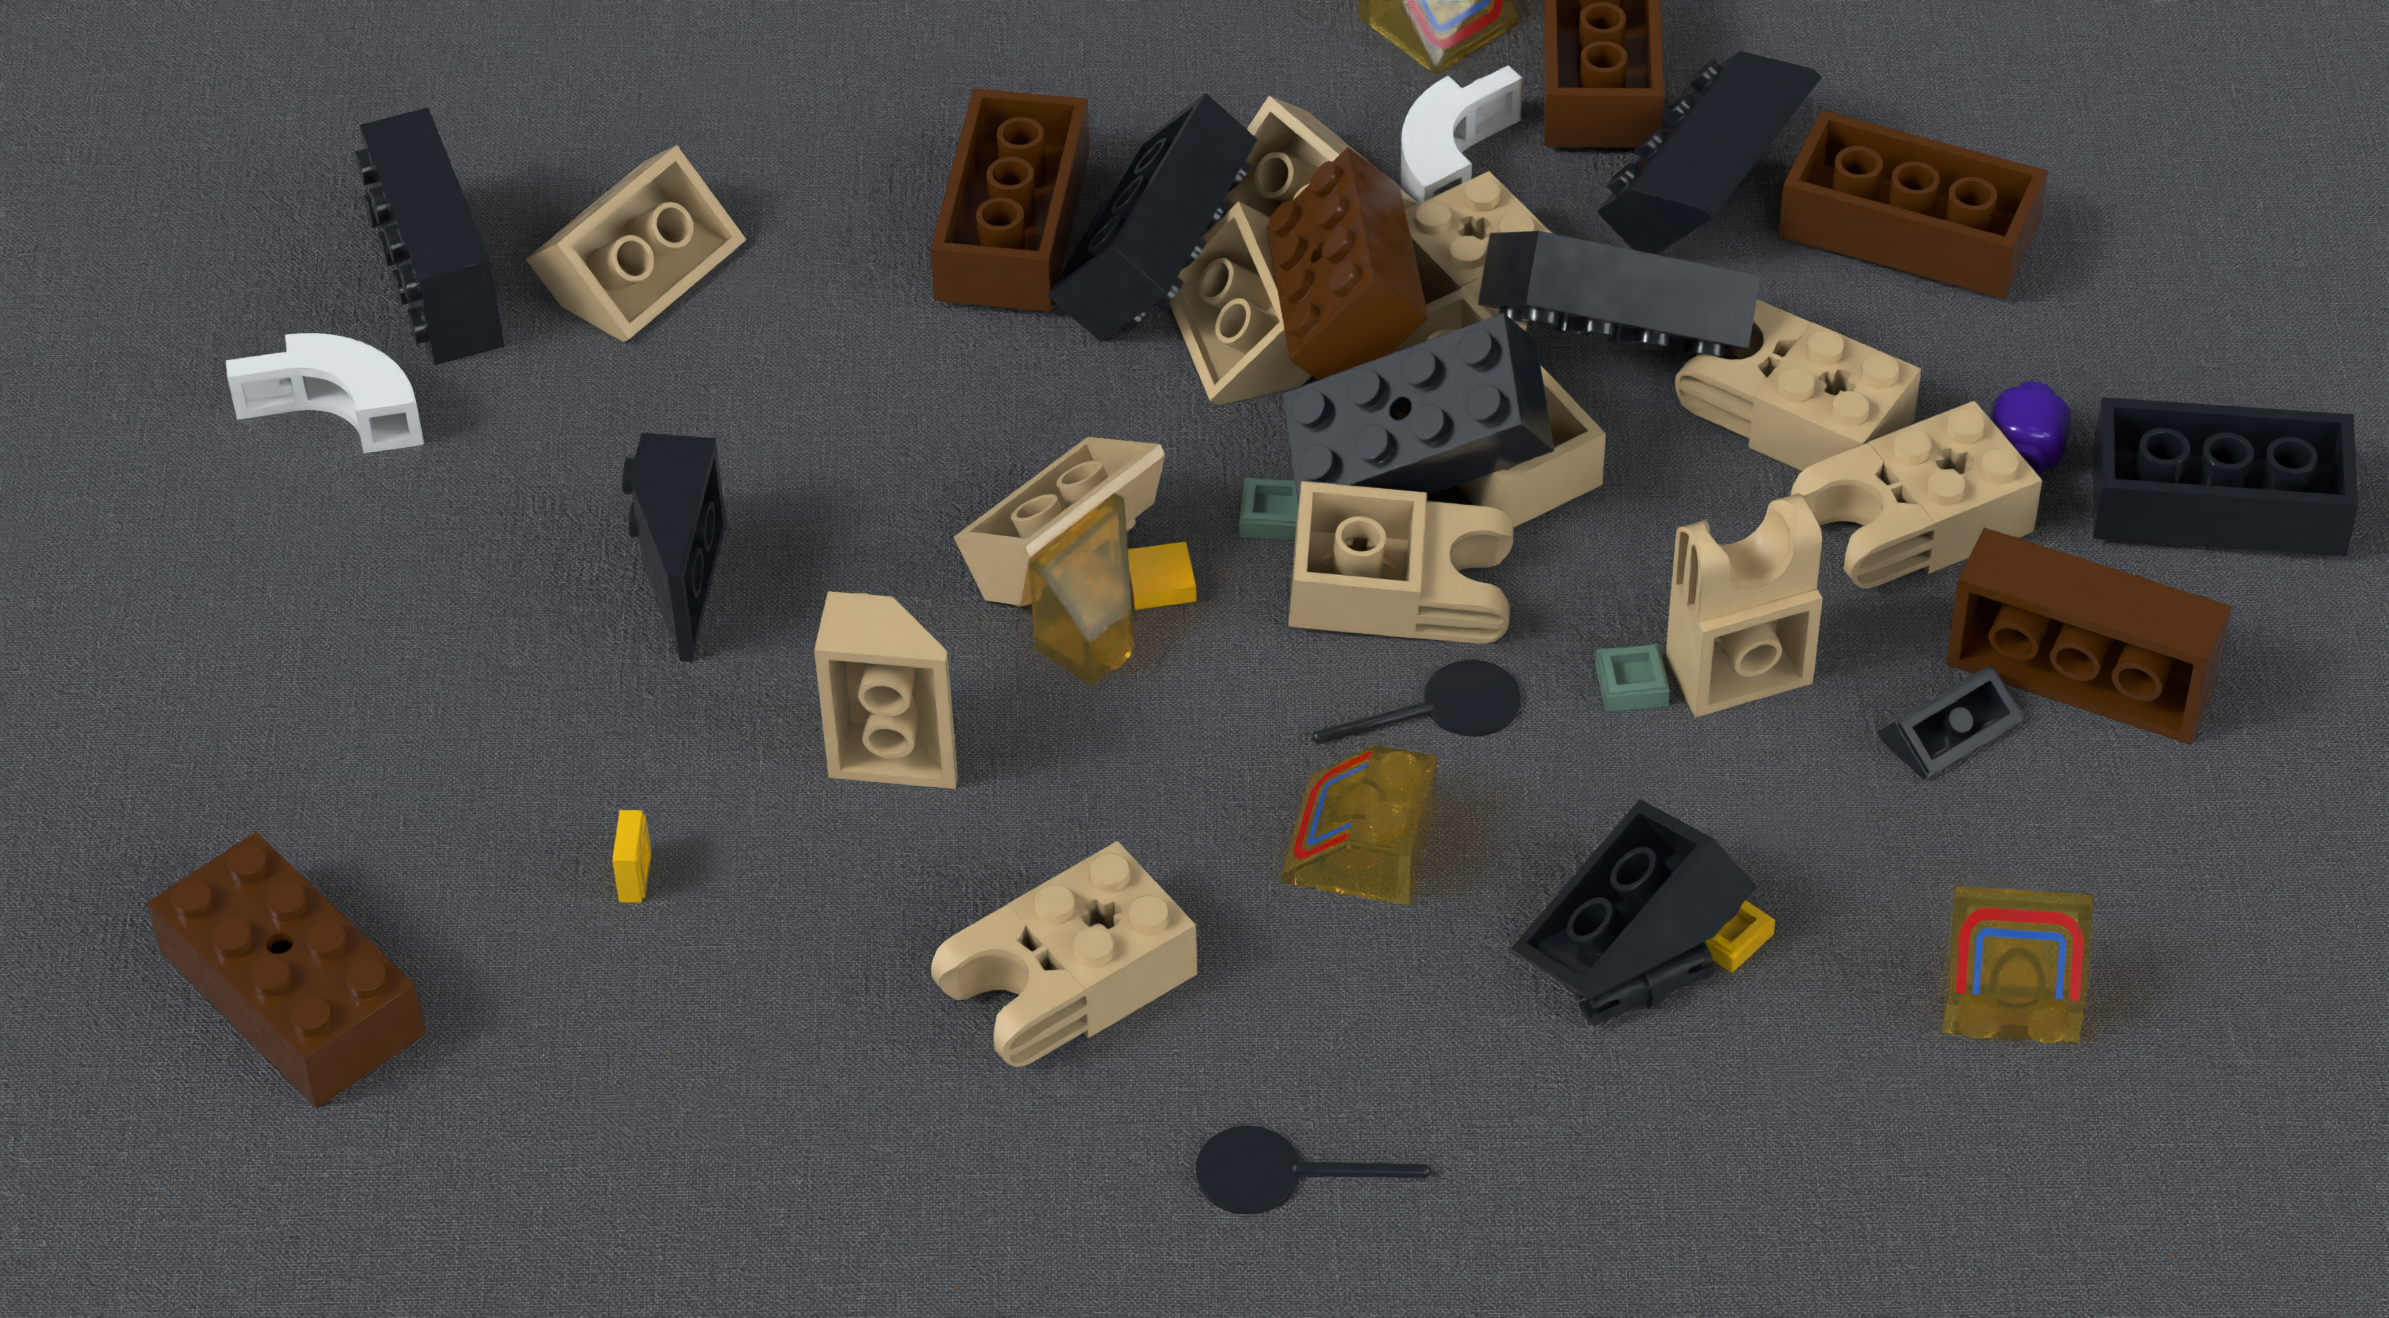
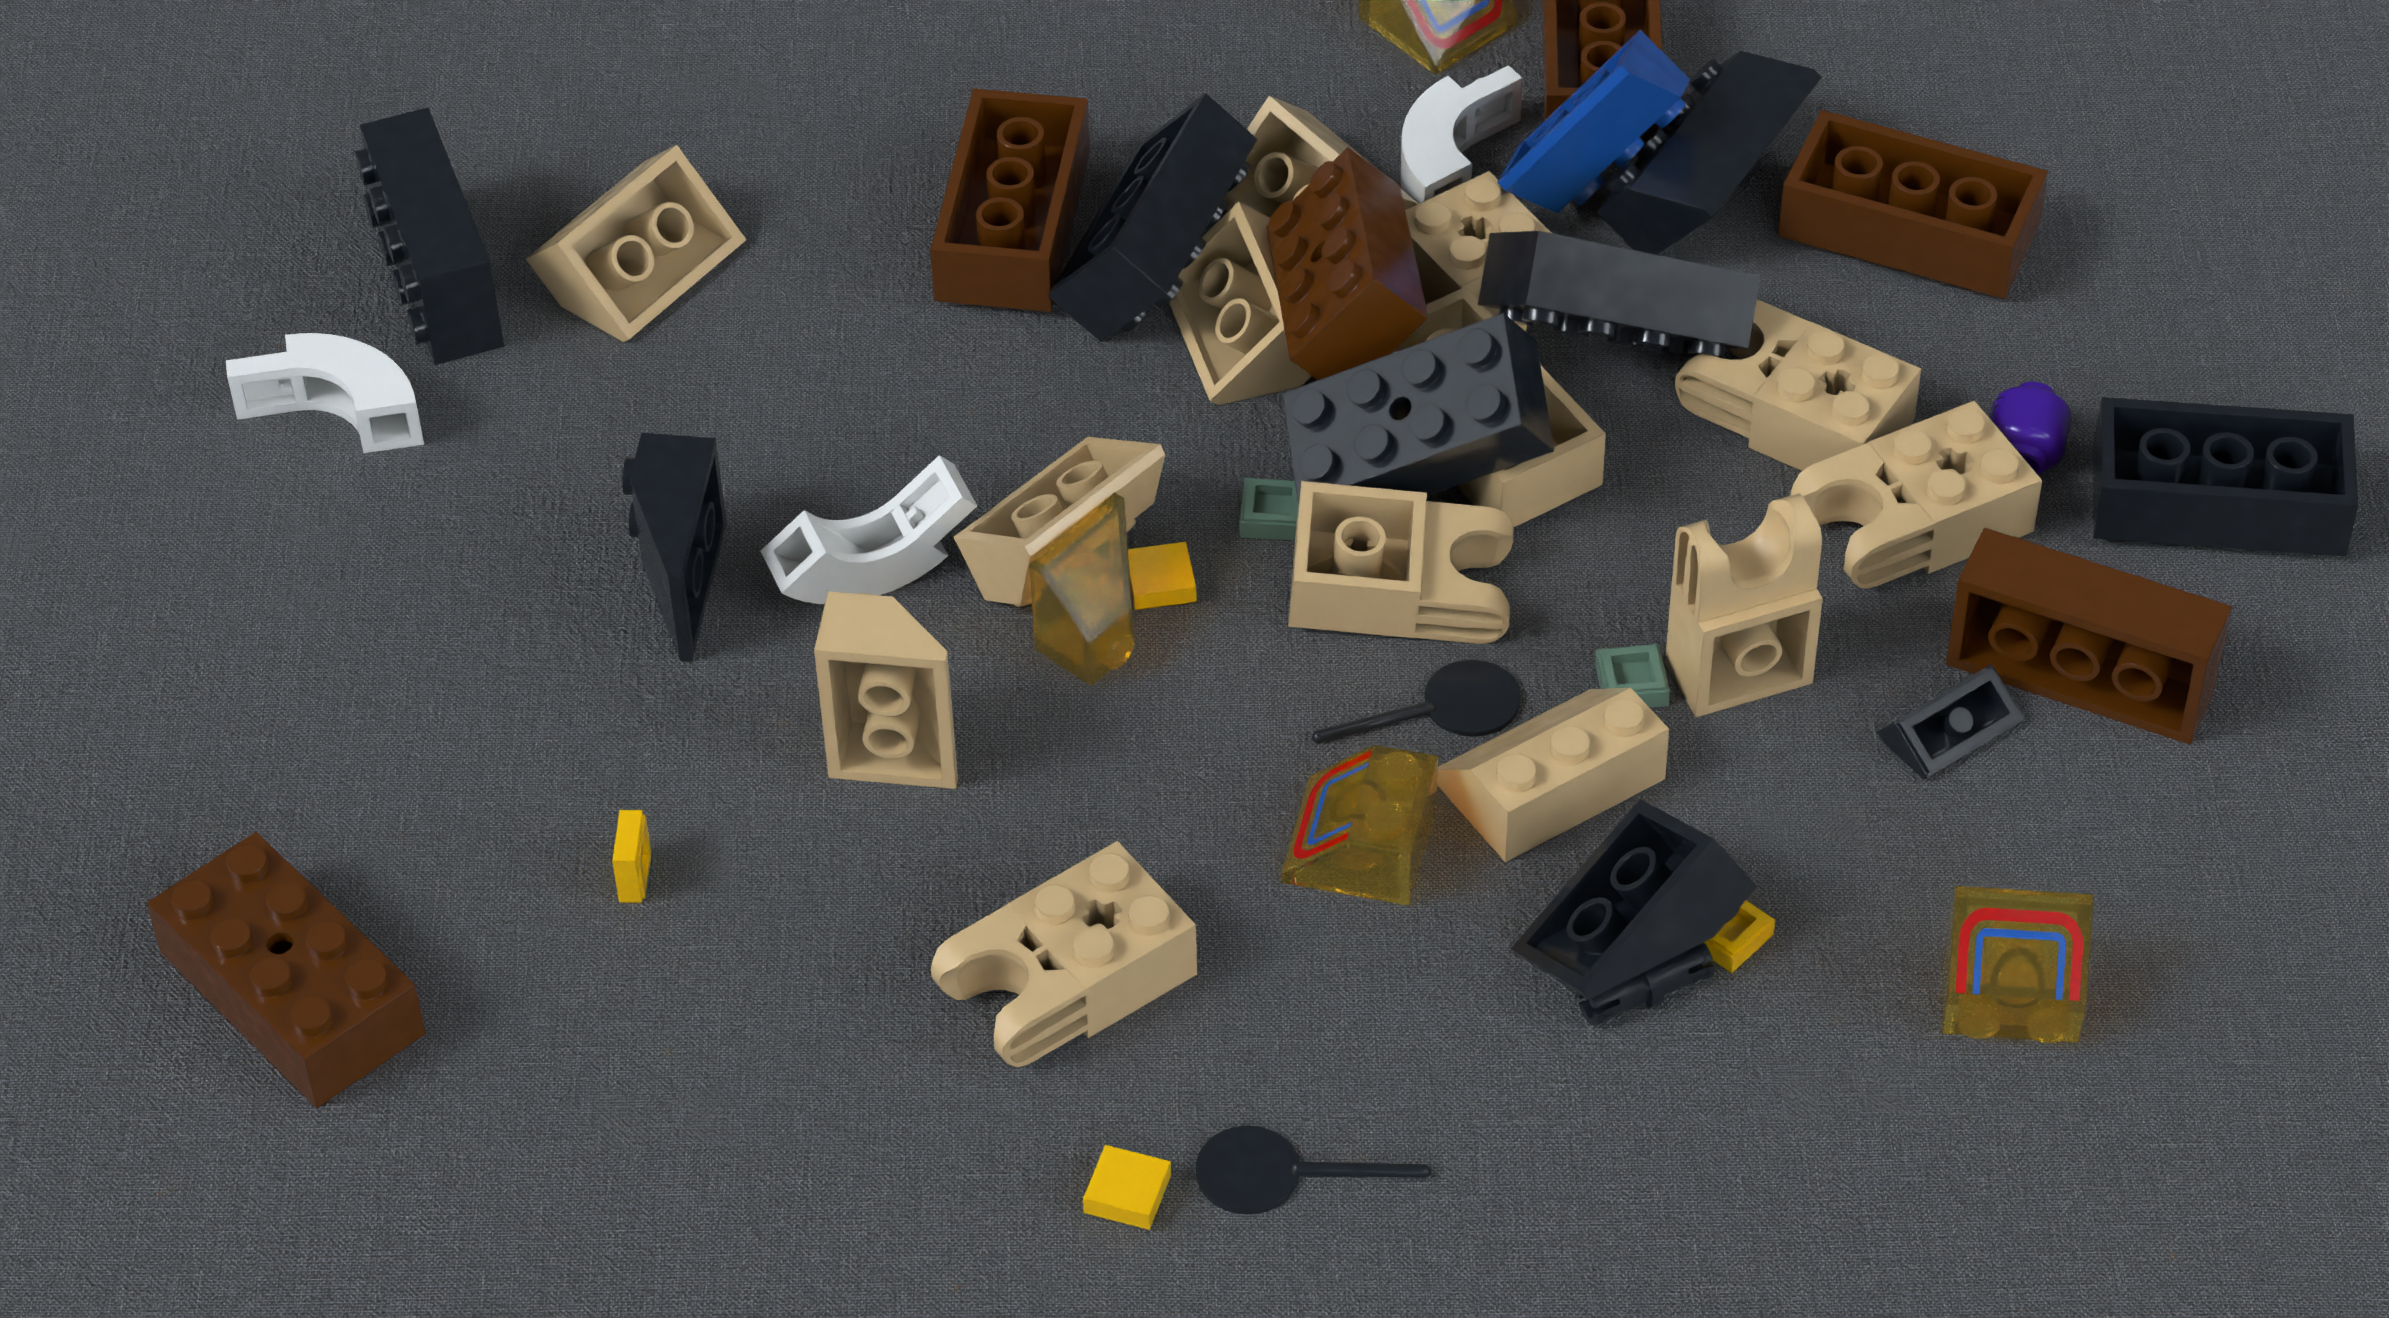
none -> white arch [761,455,977,604]
none -> yellow tile [1083,1145,1171,1230]
none -> tan slope [1431,688,1669,863]
none -> blue slope [1497,30,1690,213]

